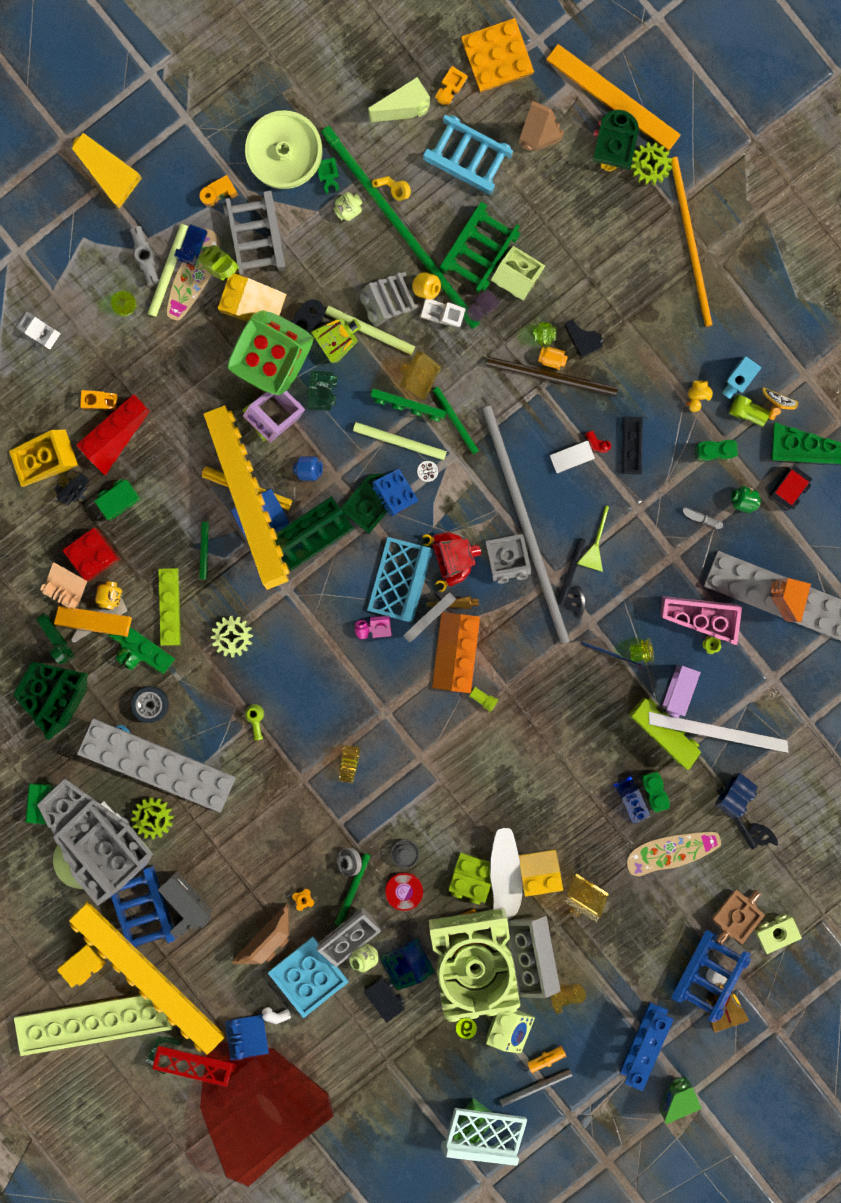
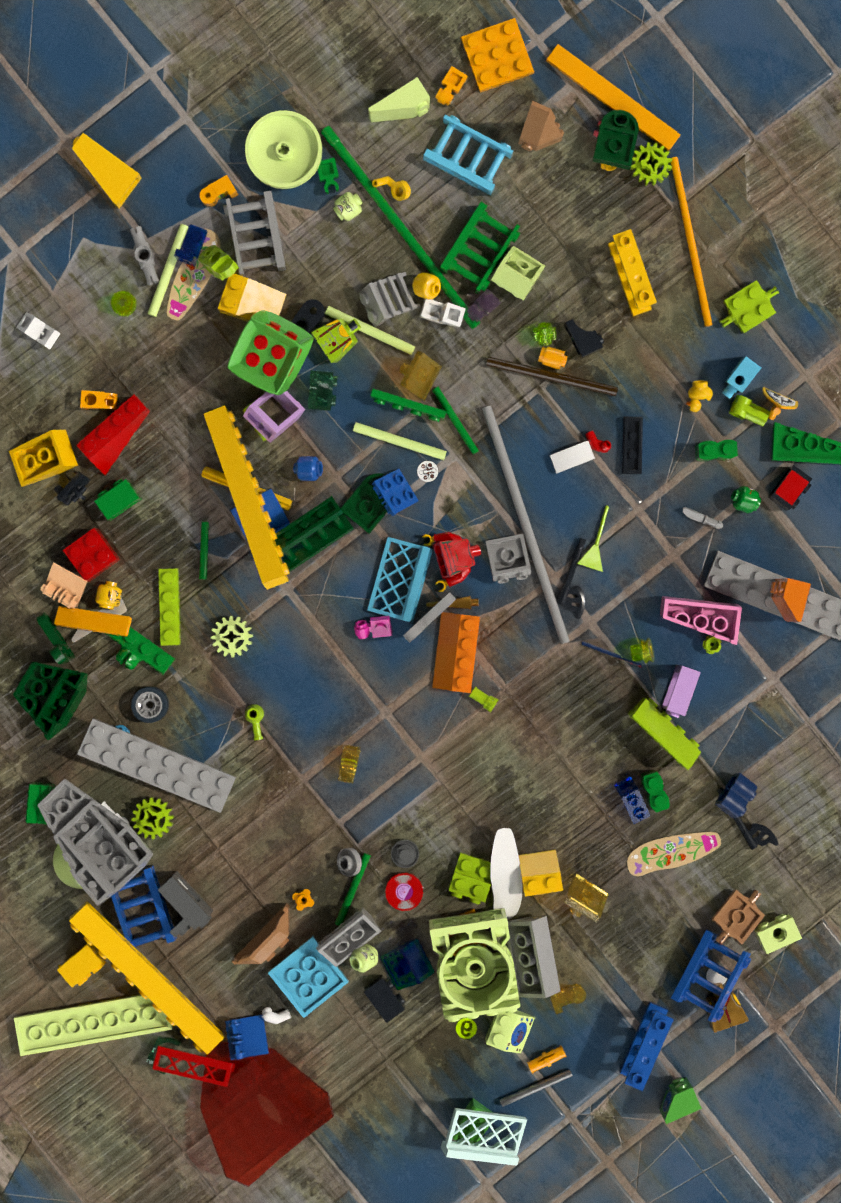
white sticker [649,712,789,753] -> none
none -> yellow fence [608,229,657,317]
none -> lime plate [720,280,779,334]

